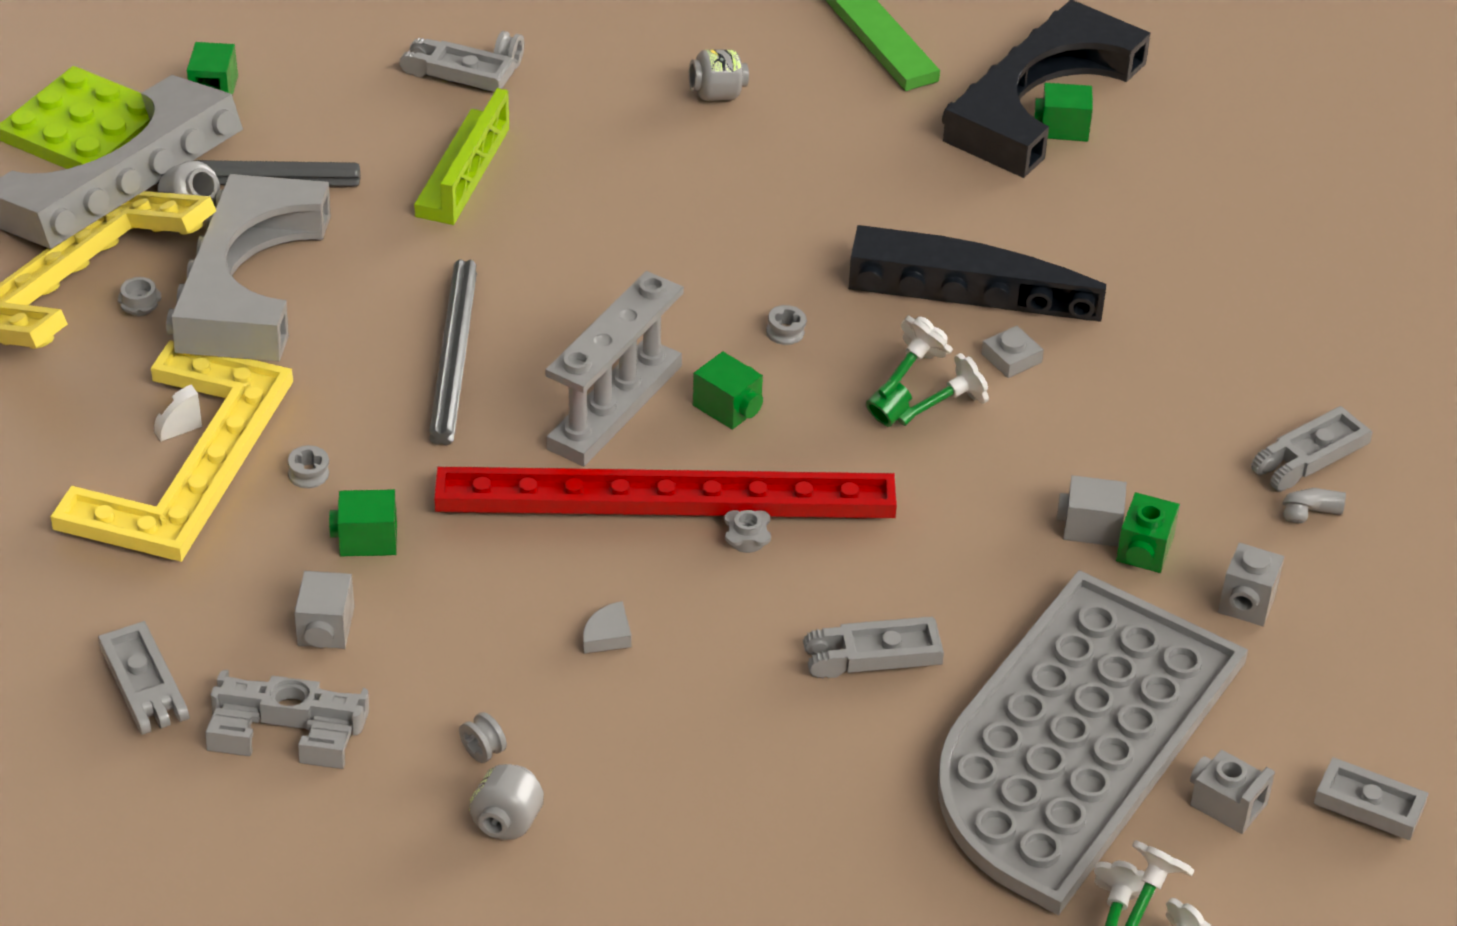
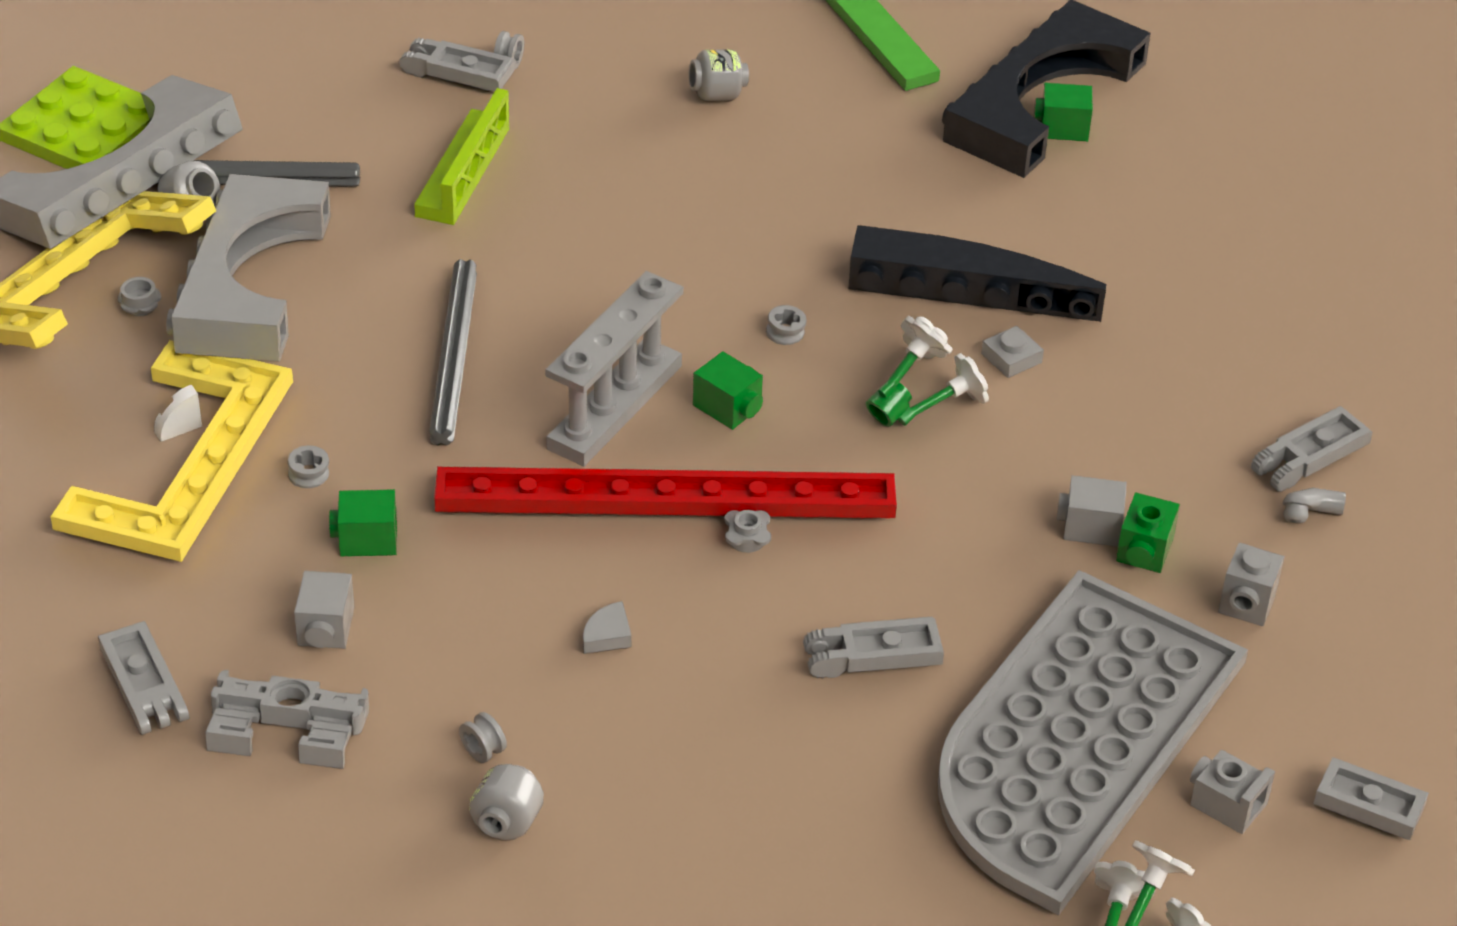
green brick [186,42,238,96] -> none

